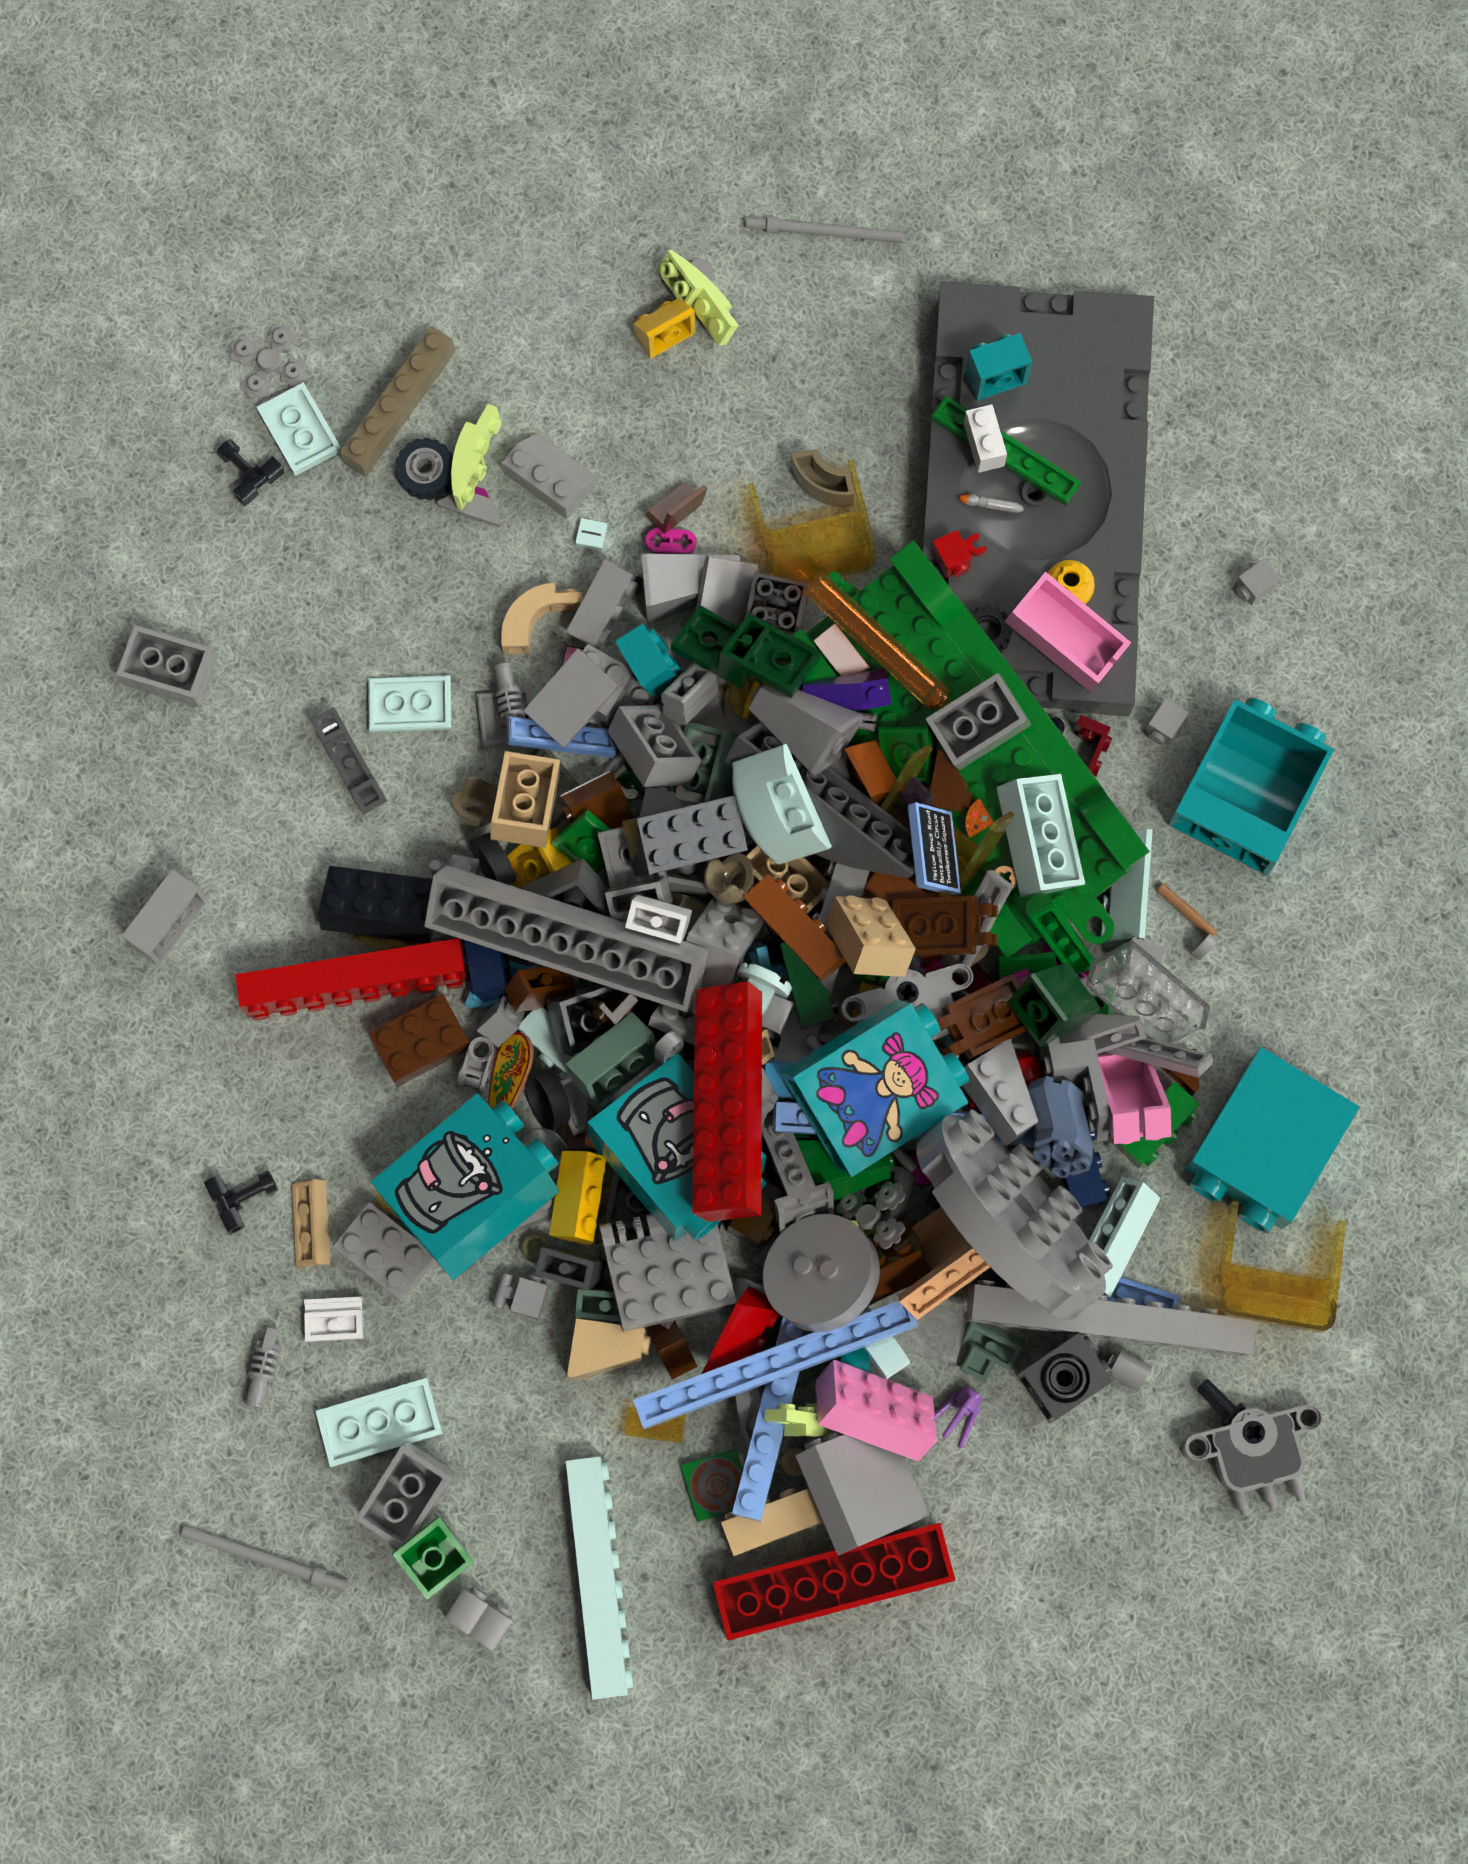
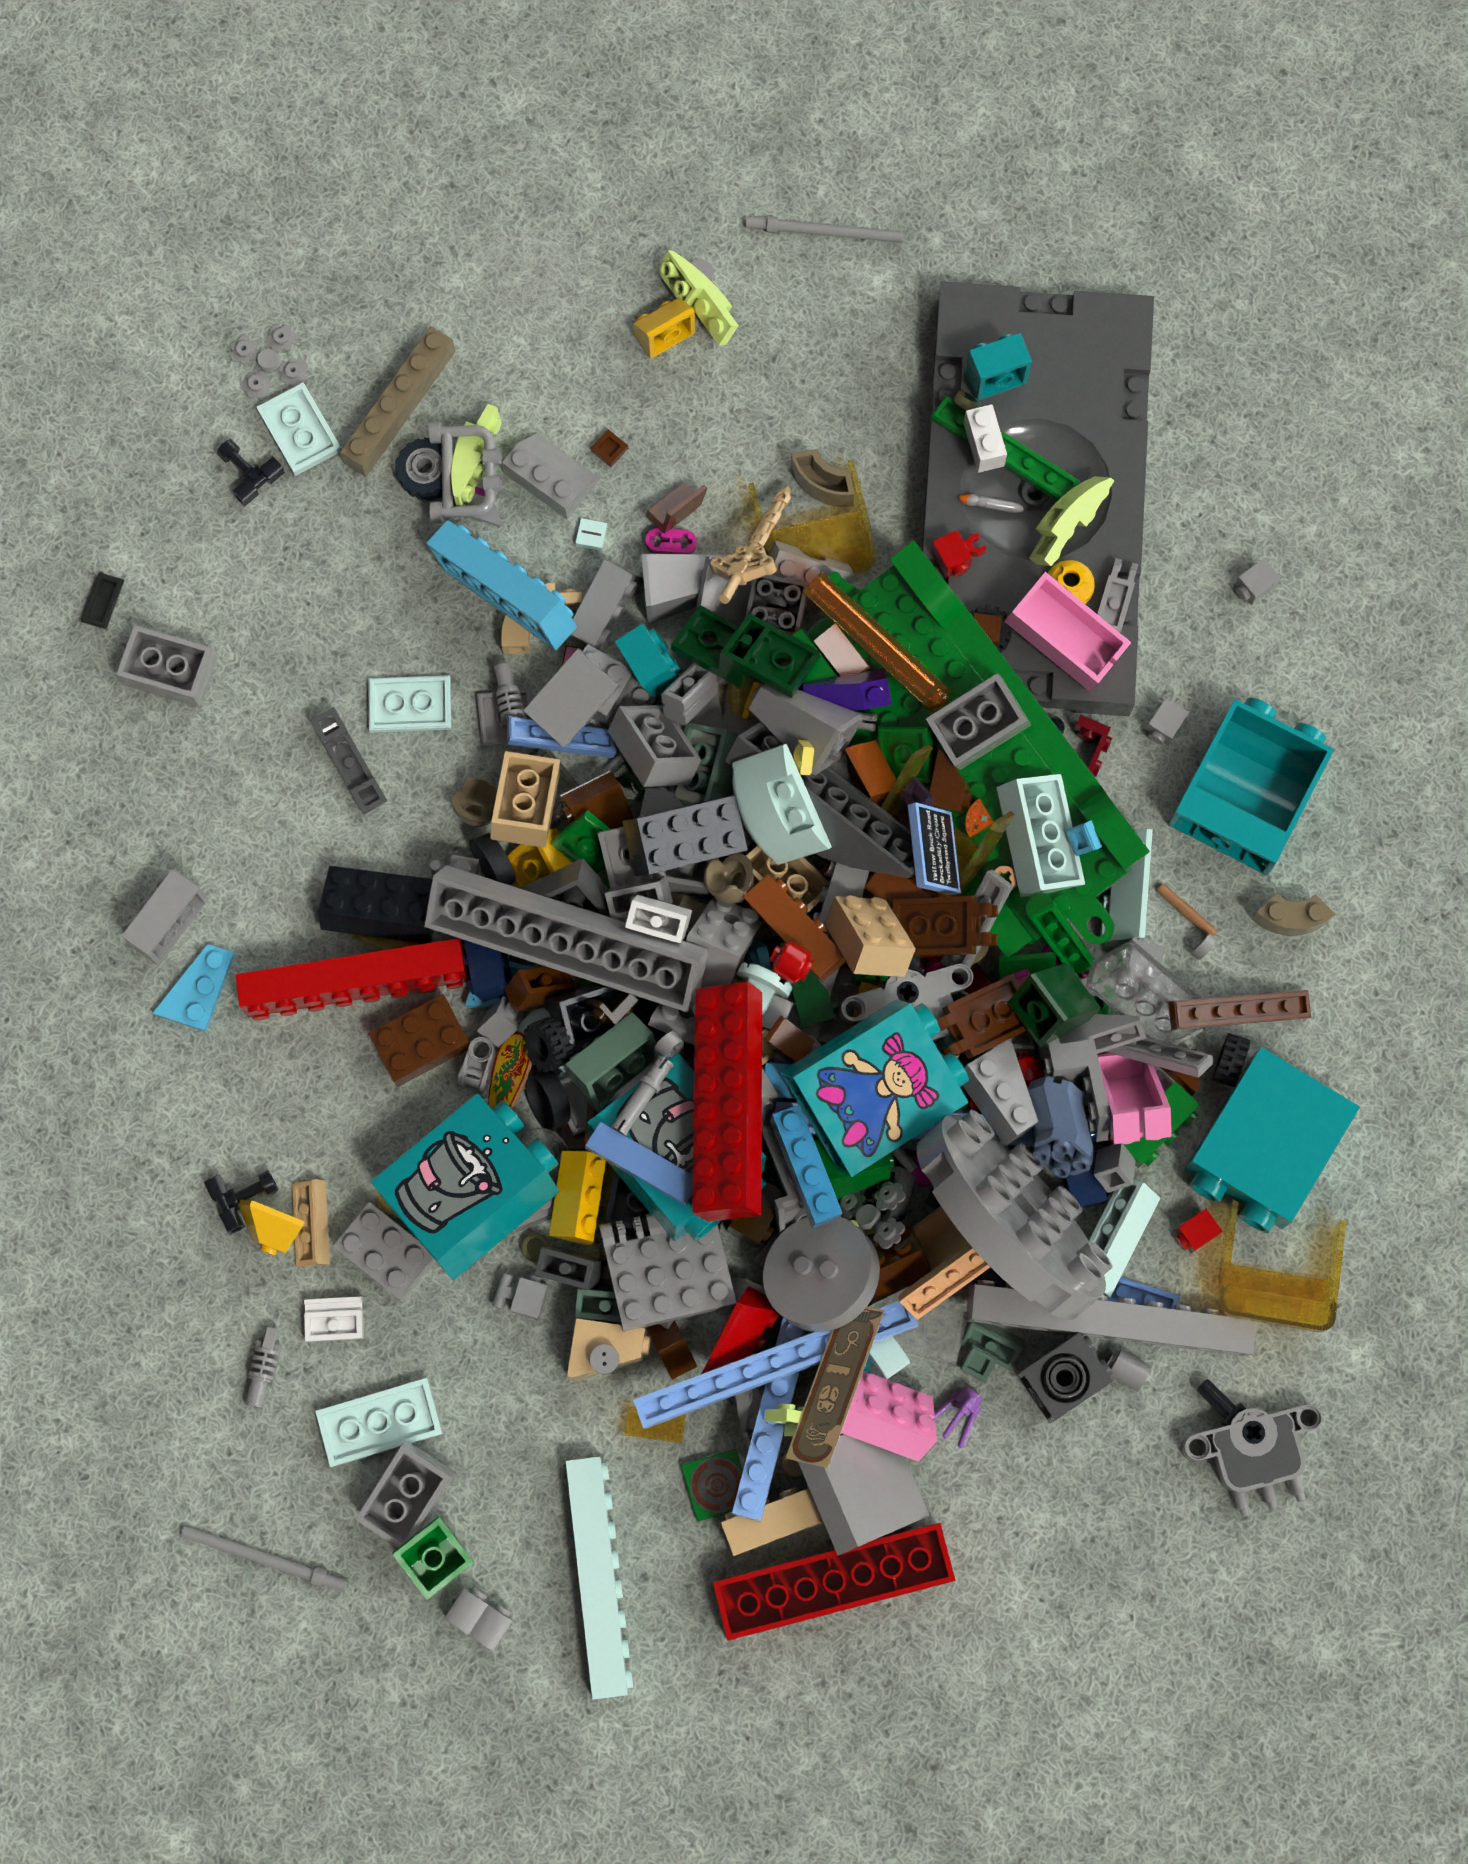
none -> pearl dark grey tile [81,572,125,629]
none -> medium azure wing [152,944,235,1032]
none -> yellow slope [238,1200,305,1256]
none -> medium azure brick [426,520,577,651]
none -> light grey bar [429,421,502,523]
none -> black tyre [523,1017,573,1072]
none -> medium blue tile [585,1122,693,1207]
none -> light grey tile [590,1344,619,1374]
none -> reddish brown tile [591,429,629,467]
none -> light grey pin [610,1055,674,1136]
none -> tan bar [710,486,791,604]
none -> reddish brown slope [764,1015,815,1063]
none -> light grey arch [768,540,855,597]
none -> red head [769,941,814,984]
none -> dark azure brick [770,1104,843,1229]
none -> sticker [785,1307,885,1468]
none -> light yellow tile [794,740,814,775]
none -> olive tile [954,390,982,411]
none -> reddish brown tile [974,613,1002,646]
none -> yellowish green slope [1029,476,1114,566]
none -> medium azure tile [1066,821,1102,856]
none -> light grey brick [1094,1143,1136,1193]
none -> light grey hinge [1097,558,1138,633]
none -> reddish brown tile [1168,990,1311,1030]
none -> red brick [1175,1208,1223,1253]
none -> black tyre [1212,1033,1251,1087]
none -> dark tan brick [1252,894,1335,936]

